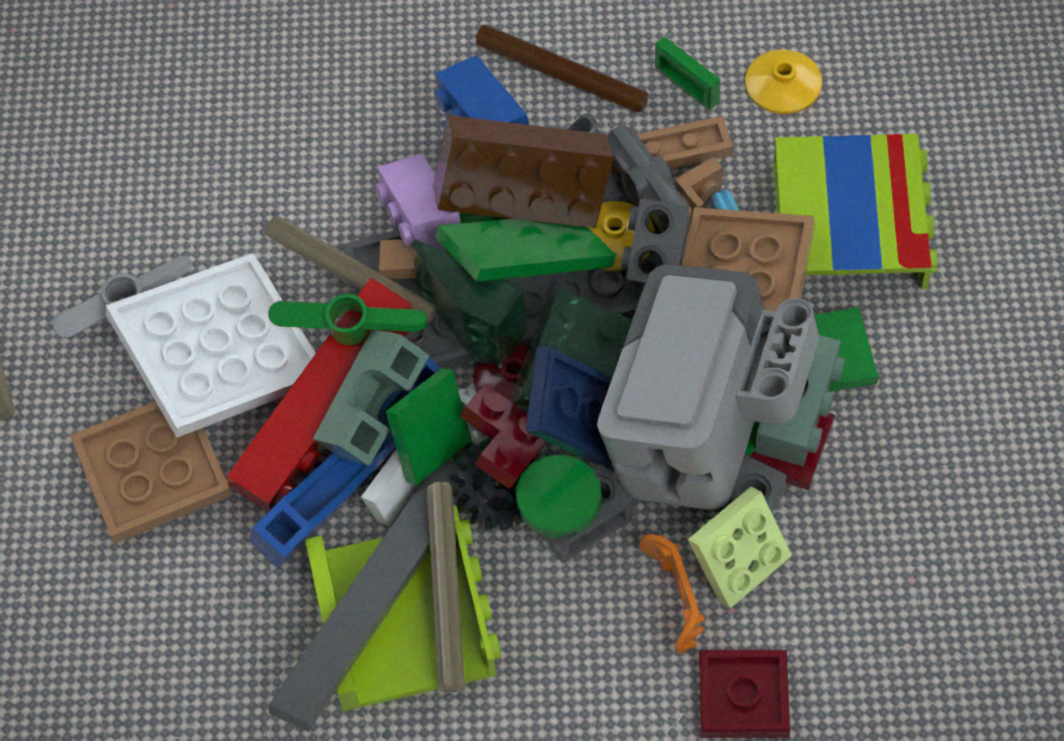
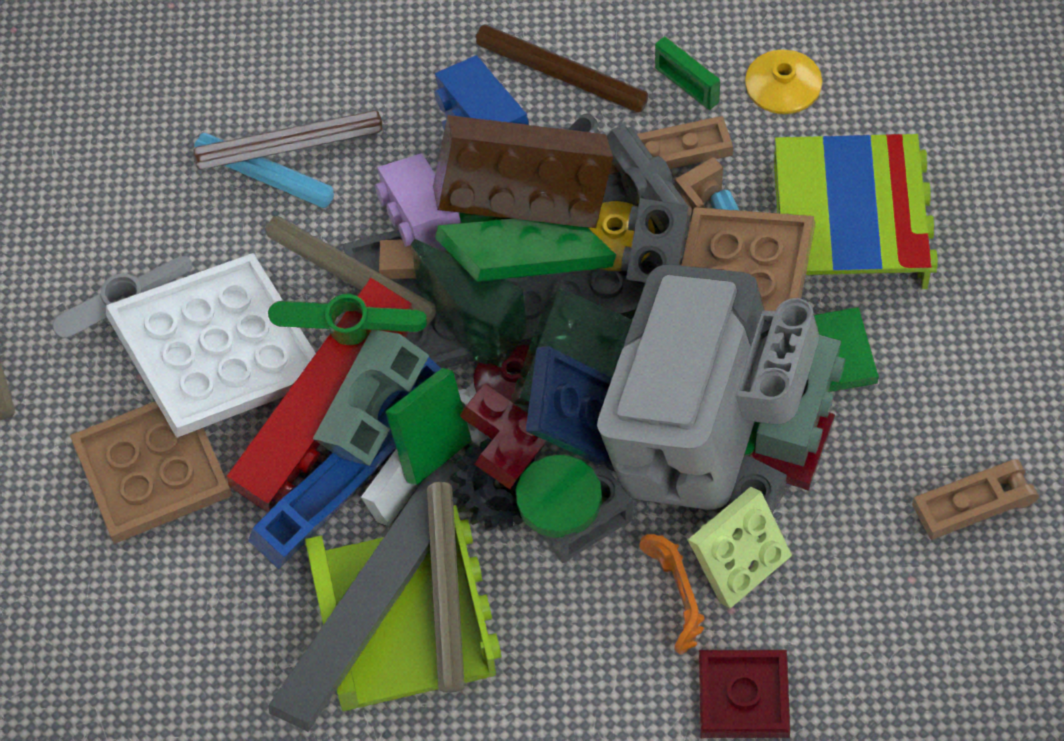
none -> axle [193,110,382,170]
none -> medium azure axle [194,133,334,208]
none -> medium nougat plate [912,459,1039,540]

